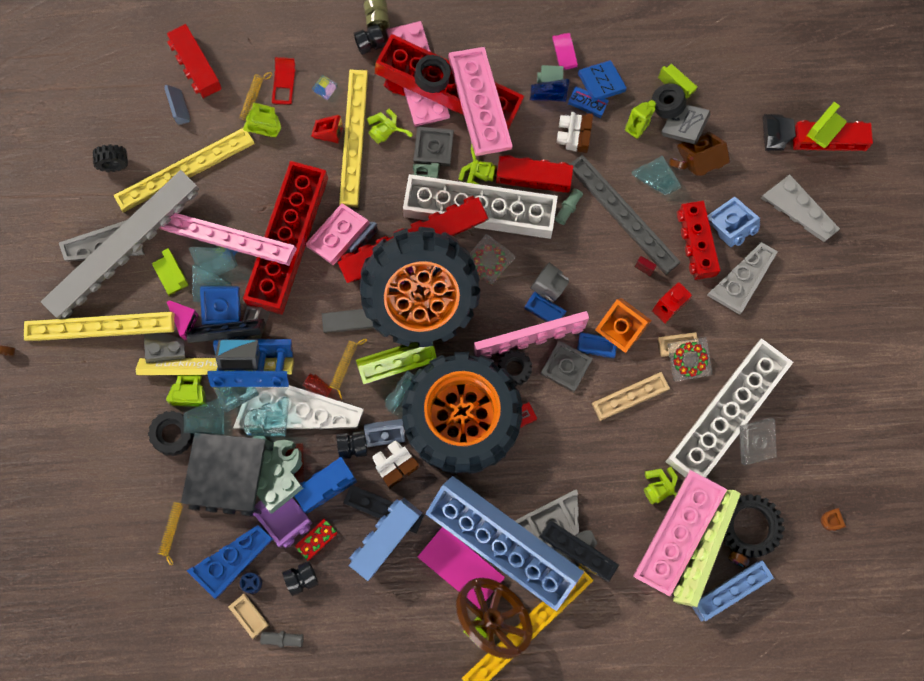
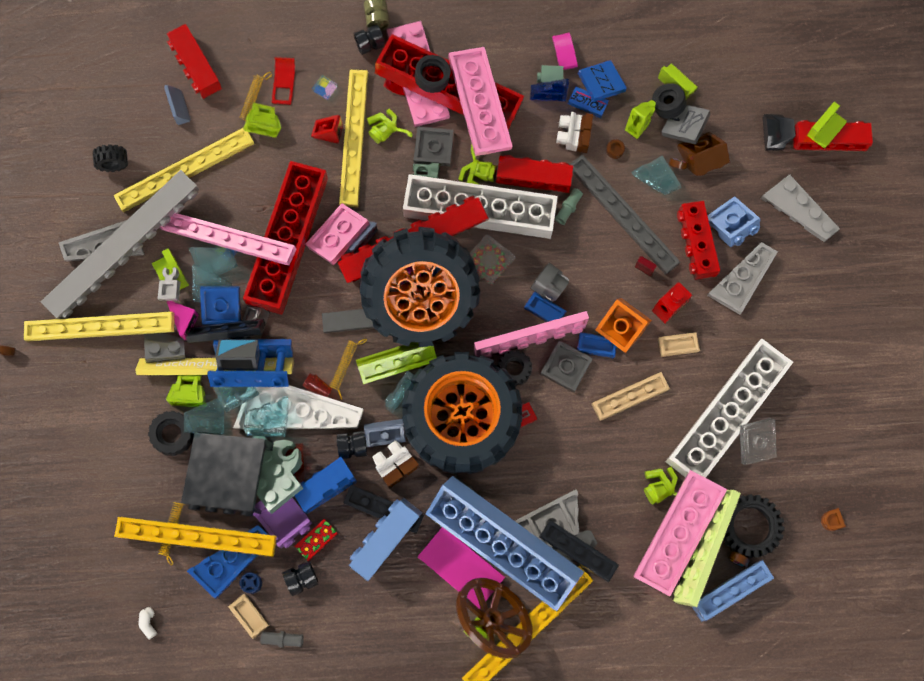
tile [667,337,713,382] -> none
none -> yellow tile [114,517,277,557]
none -> white arm [139,607,157,640]
none -> light grey plate [158,267,181,301]
none -> reddish brown tile [606,139,625,159]

